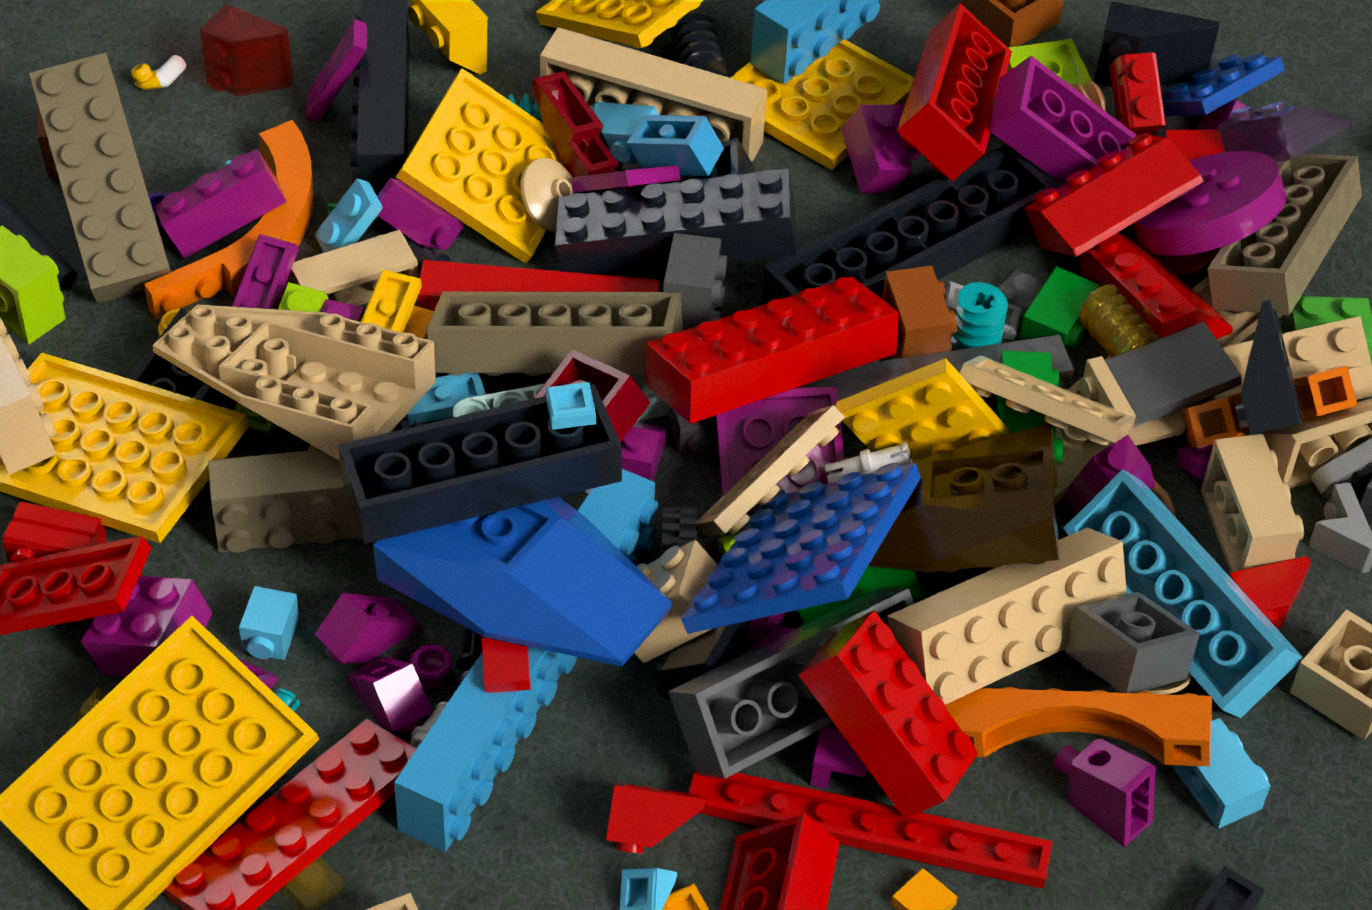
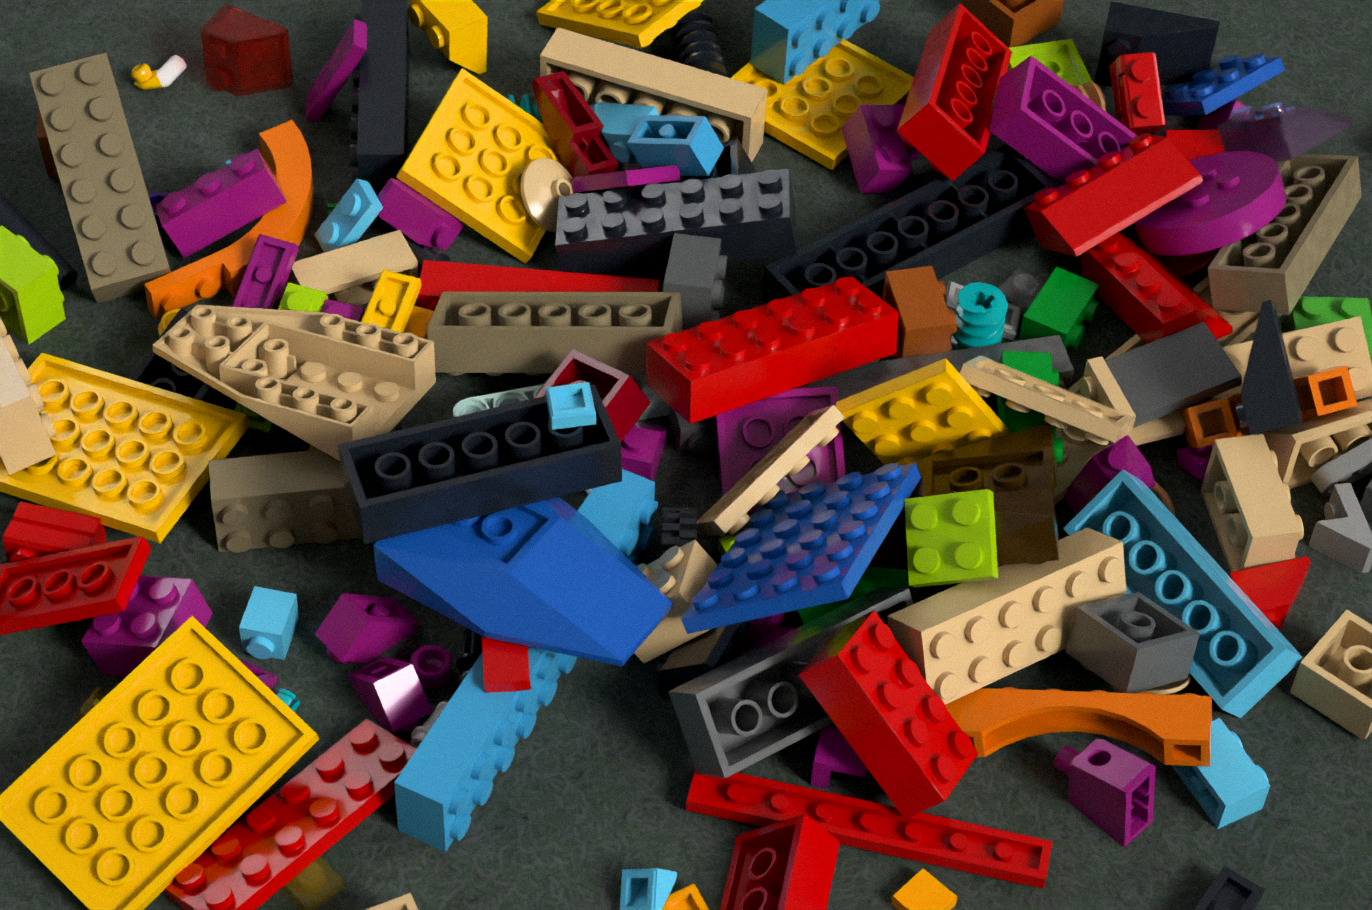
medium azure plate [405,373,486,425] -> none
red slope [606,782,708,853] -> none
white pin [825,442,912,483] -> none
clear yellow piece [1079,284,1161,358] -> none
none -> lime plate [904,489,998,588]

